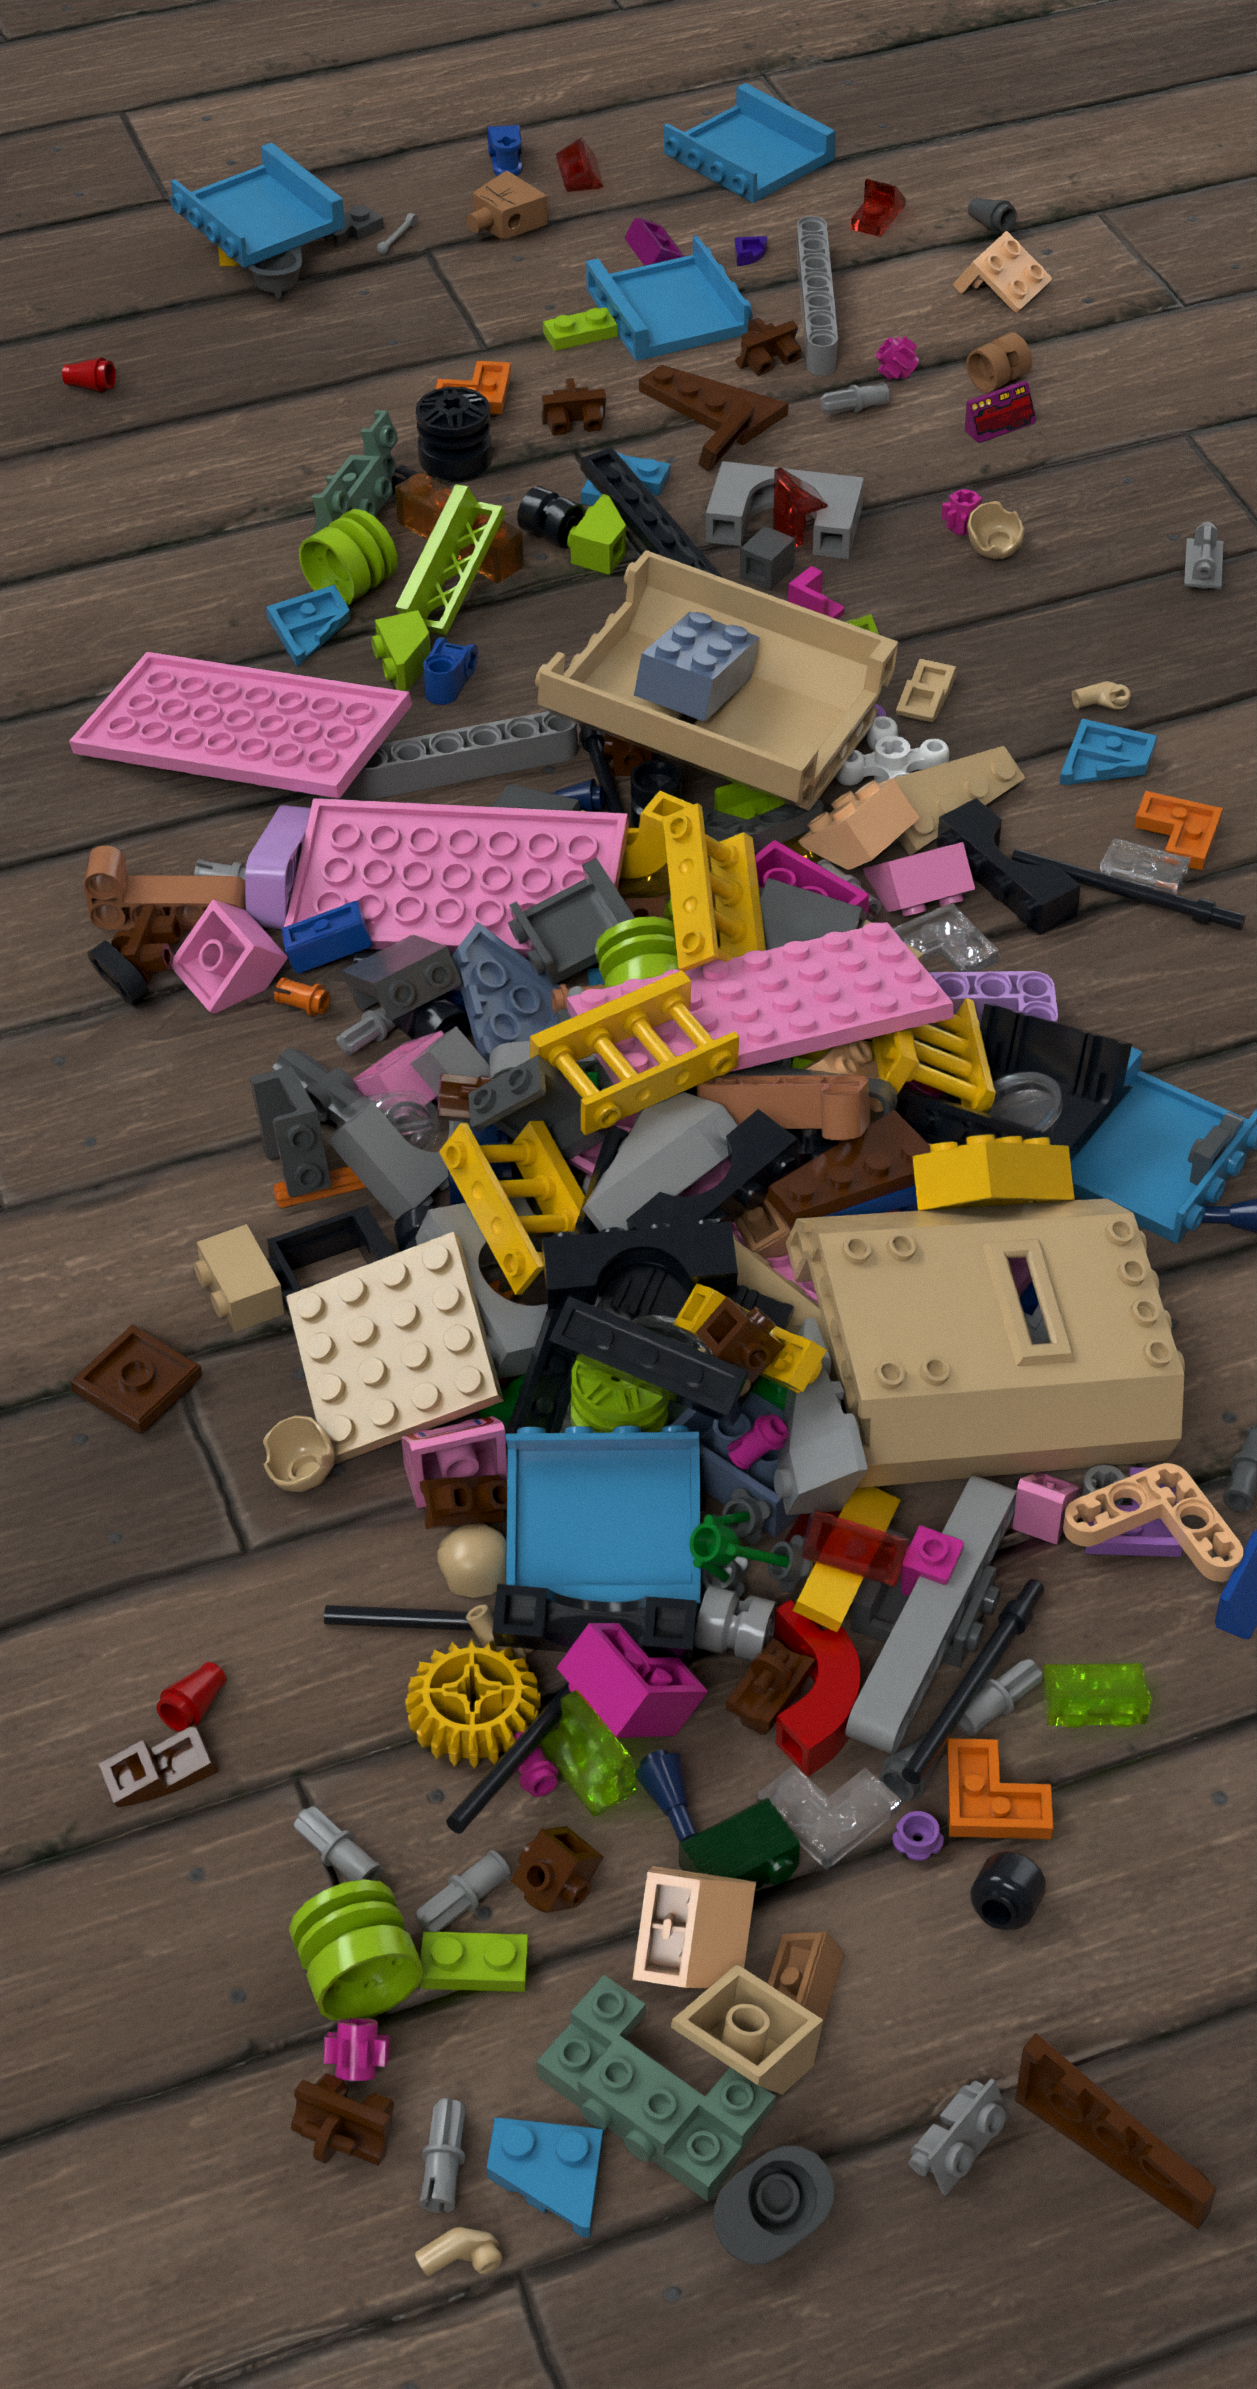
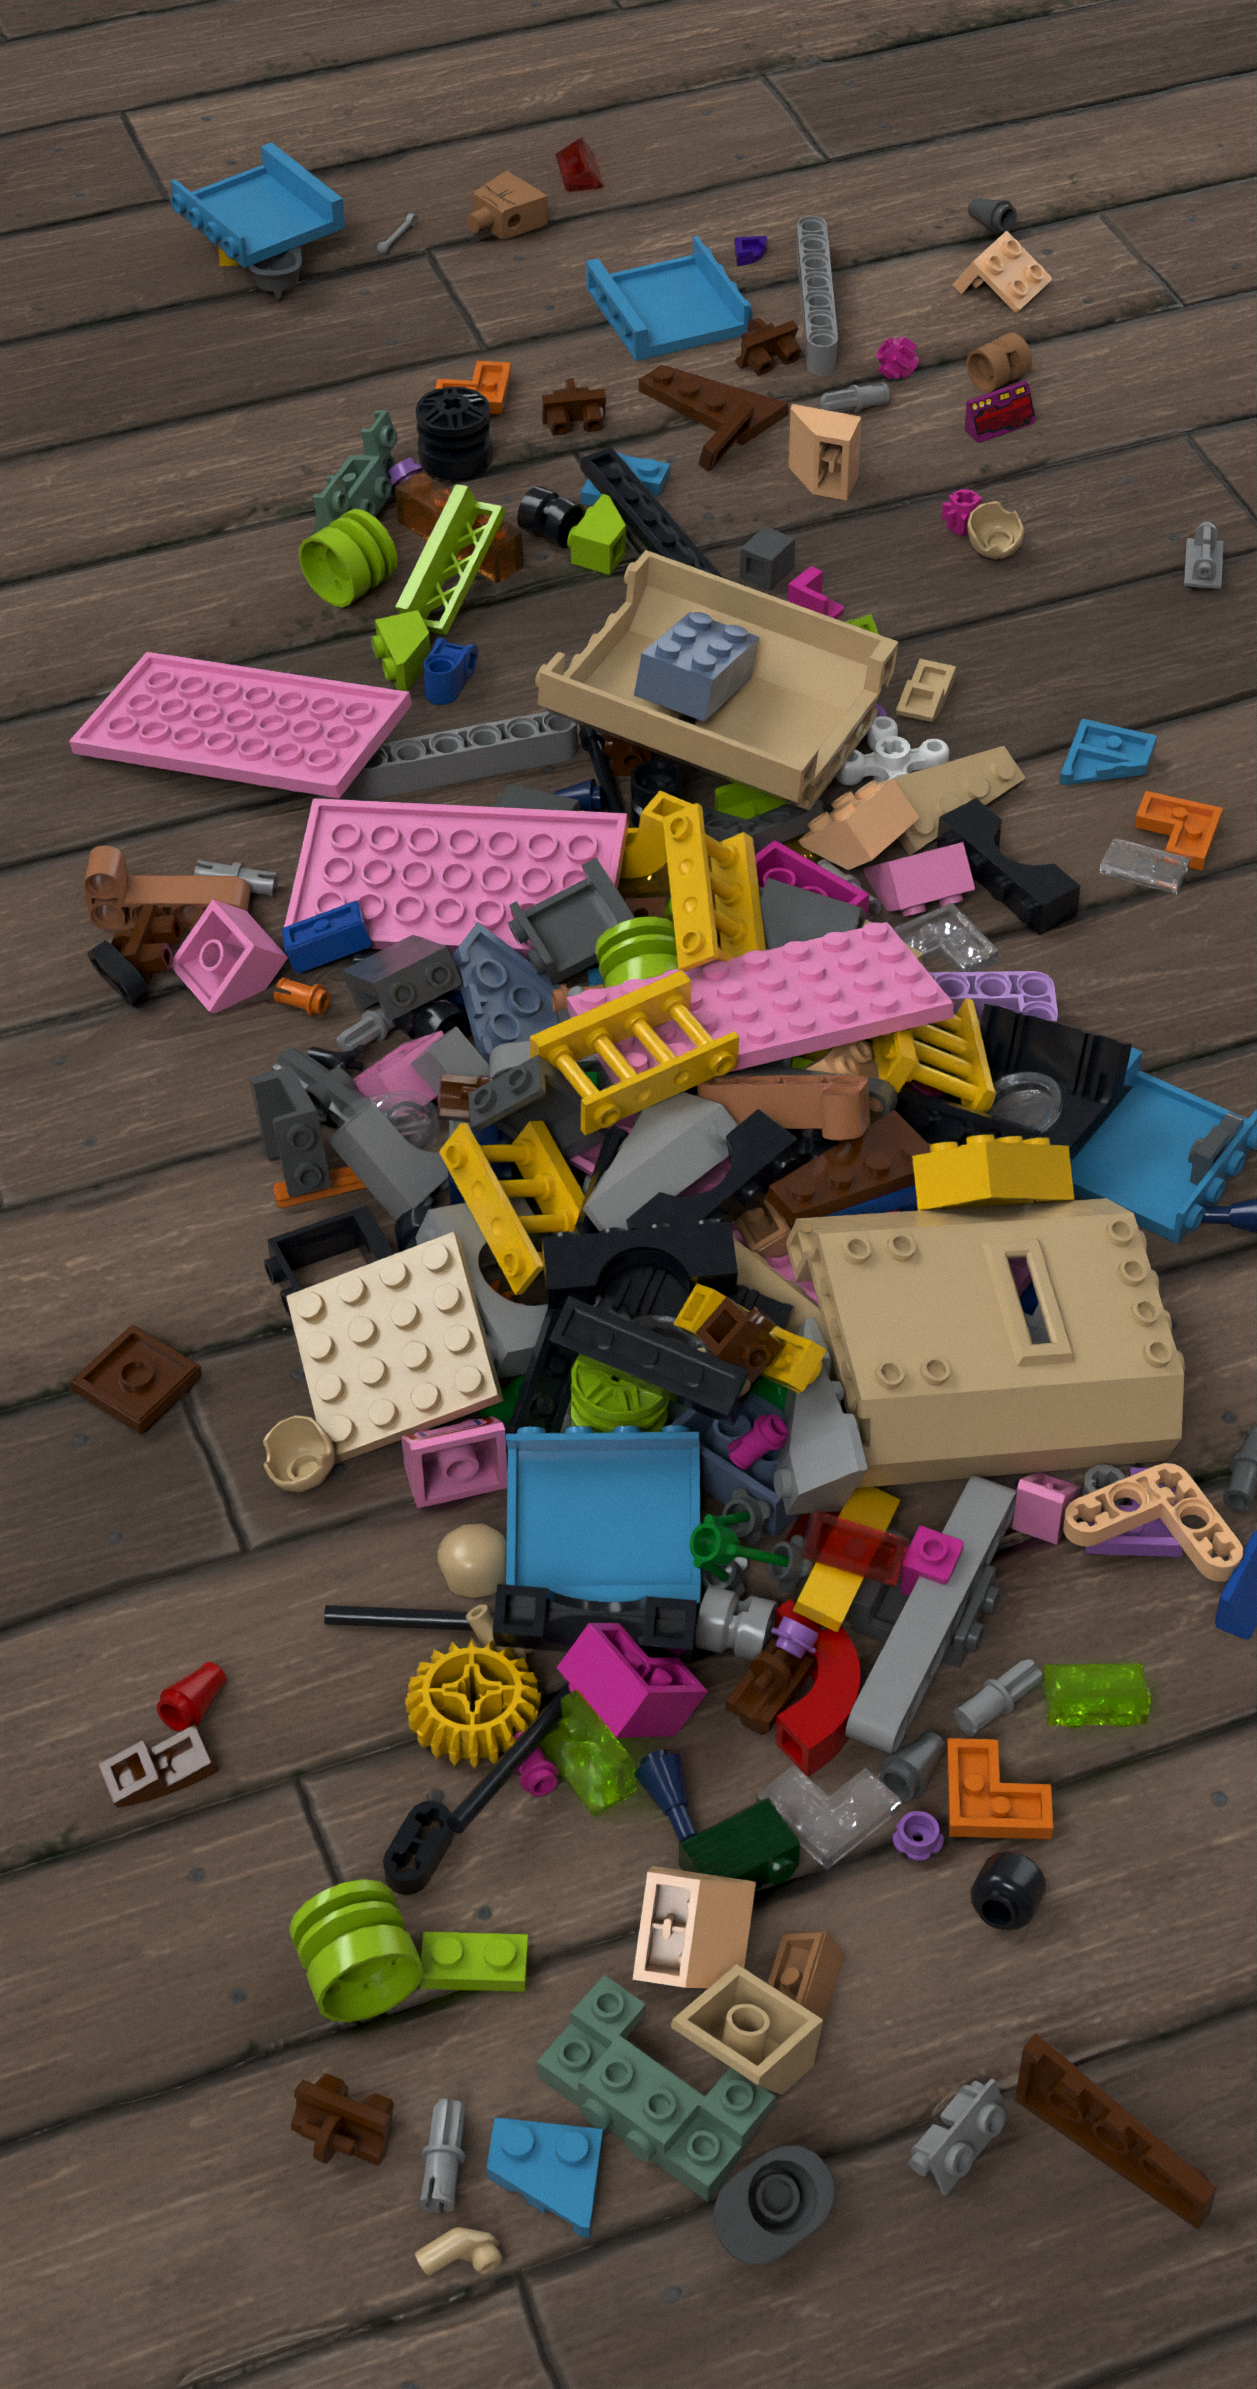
red cone [62,357,116,393] -> none
tan brick [194,1224,284,1333] -> none
lavender beam [245,805,311,930] -> none
dark azure wing [266,585,350,666] -> none
light grey axle [294,1806,383,1881] -> none
dark pink gear [323,2018,390,2081] -> none
dark grey plate [324,204,384,247] -> none
light grey axle [415,1850,511,1932] -> none
reddish brown hips [420,1475,507,1529] -> none
blue piece [487,125,522,176] -> none
reddish brown brick [511,1826,604,1913] -> none
lime plate [543,307,618,351] -> none
magenta slope [625,217,685,266] -> none
dark azure panel [664,83,835,203] -> none
light grey arch [706,461,864,559] -> none
clear red slope [773,468,828,547] -> none
clear red slope [851,179,906,237] -> none
black bar [902,1579,1044,1784] -> none
black bar [1011,848,1246,931] -> none
tan arm [1071,681,1131,710] -> none
none -> black bar [307,1045,365,1072]
none -> black beam [383,1801,454,1895]
none -> medium lavender plate [388,457,423,490]
none -> medium lavender plate [772,1616,819,1659]
none -> light nougat slope [789,404,861,501]

